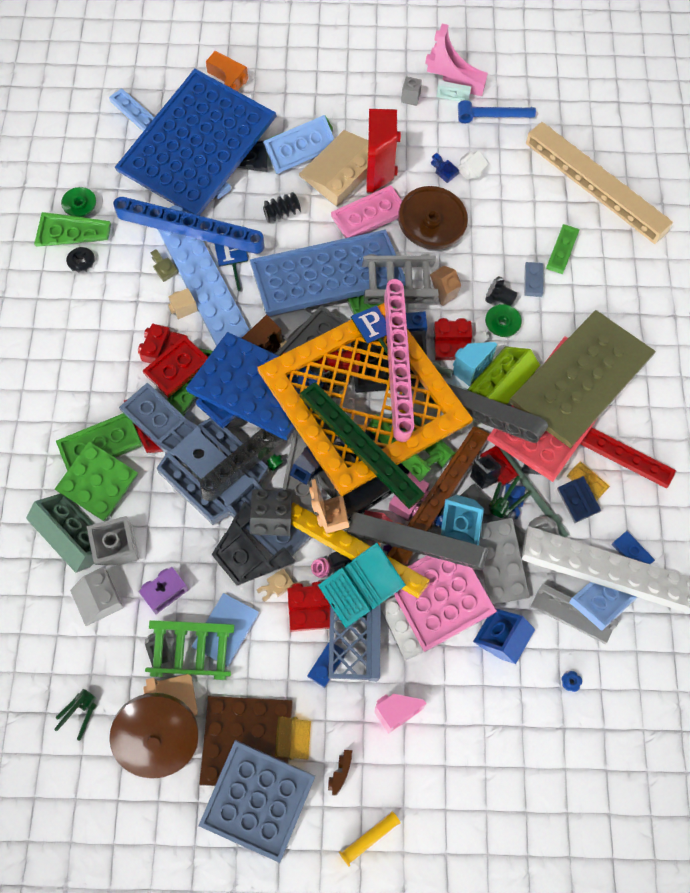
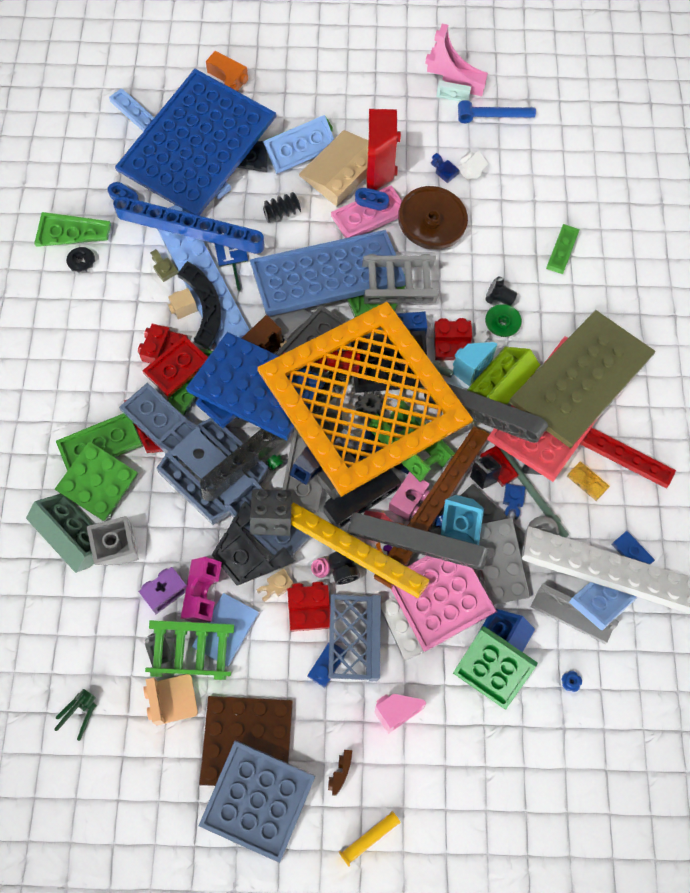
green dish [61,187,96,217] -> none
light grey slope [70,567,124,626] -> none
reddish brown dish [109,693,198,778] -> none
clear yellow piece [275,717,311,760] -> none
dark green plate [300,382,425,509] -> none
light nougat bracket [309,479,350,534] -> none
teal piece [318,543,406,628] -> none
blue piece [351,305,388,355] -> none
bright pink beam [384,279,414,442] -> none
light grey brick [401,76,422,106] -> none
medium nougat slope [430,266,461,306] -> none
dark green plant [489,476,532,518] -> none
sand blue plate [524,262,543,297] -> none
tan brick [526,122,673,244] -> none
dark blue plate [557,476,602,524] -> none
none -> blue plate [108,182,139,200]
none -> black tile [177,261,221,350]
none -> dark pink arch [180,557,222,623]
none -> blue plate [355,188,389,210]
none -> dark grey gear [355,391,387,423]
none -> plate [453,626,538,710]

